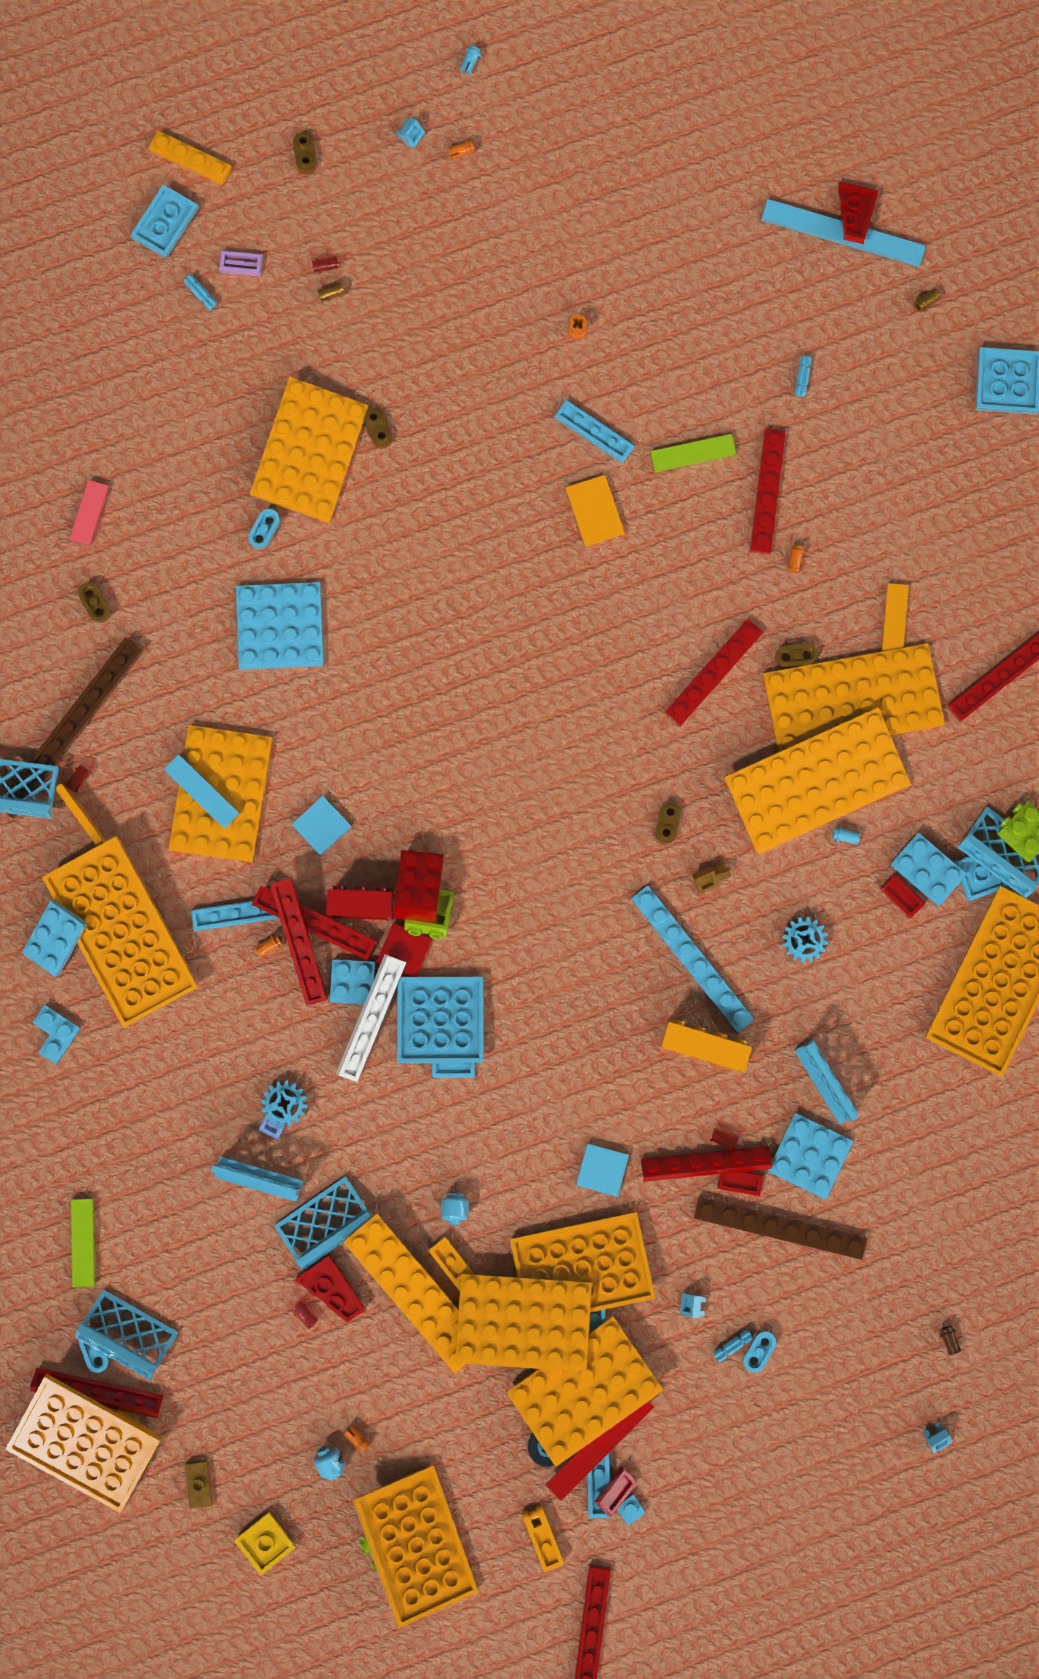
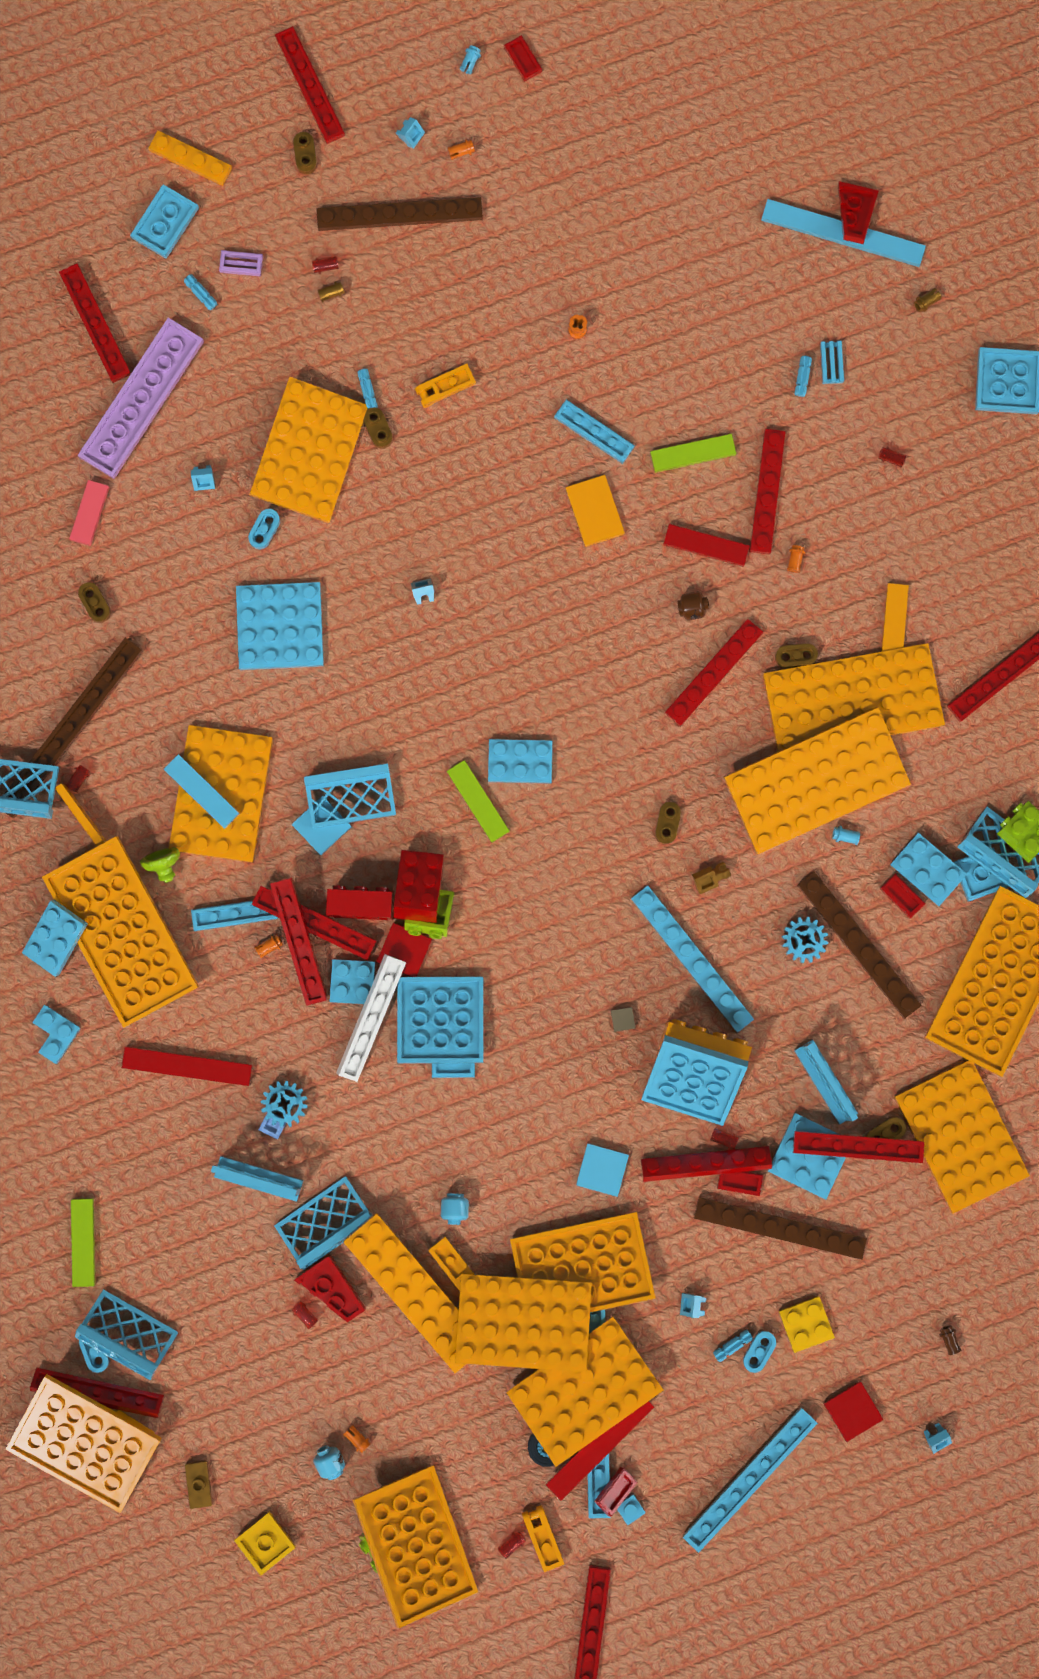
none -> red plate [59,263,131,383]
none -> lavender plate [77,318,204,479]
none -> red tile [121,1047,253,1086]
none -> lime hair [140,847,180,883]
none -> medium azure tile [191,465,215,491]
none -> red tile [275,26,345,144]
none -> medium azure fence [304,764,396,829]
none -> reddish brown plate [316,197,483,231]
none -> medium azure axle [357,369,377,409]
none -> medium azure tile [411,578,434,605]
none -> light orange plate [415,364,476,408]
none -> lime tile [447,760,510,843]
none -> medium azure plate [488,739,552,784]
none -> clear red pin [498,1531,526,1559]
none -> red tile [504,35,542,82]
none -> dark tan tile [611,1007,635,1032]
none -> medium azure plate [641,1035,749,1126]
none -> red tile [663,524,750,567]
none -> reddish brown head [677,591,709,621]
none -> medium azure plate [682,1407,818,1553]
none -> yellow plate [778,1296,835,1353]
none -> red plate [792,1131,924,1163]
none -> reddish brown plate [797,872,922,1019]
none -> medium azure tile [820,341,844,384]
none -> red tile [823,1381,883,1442]
none -> pearl gold plate [866,1117,906,1139]
none -> clear red pin [878,446,906,468]
none -> light orange plate [894,1060,1030,1214]

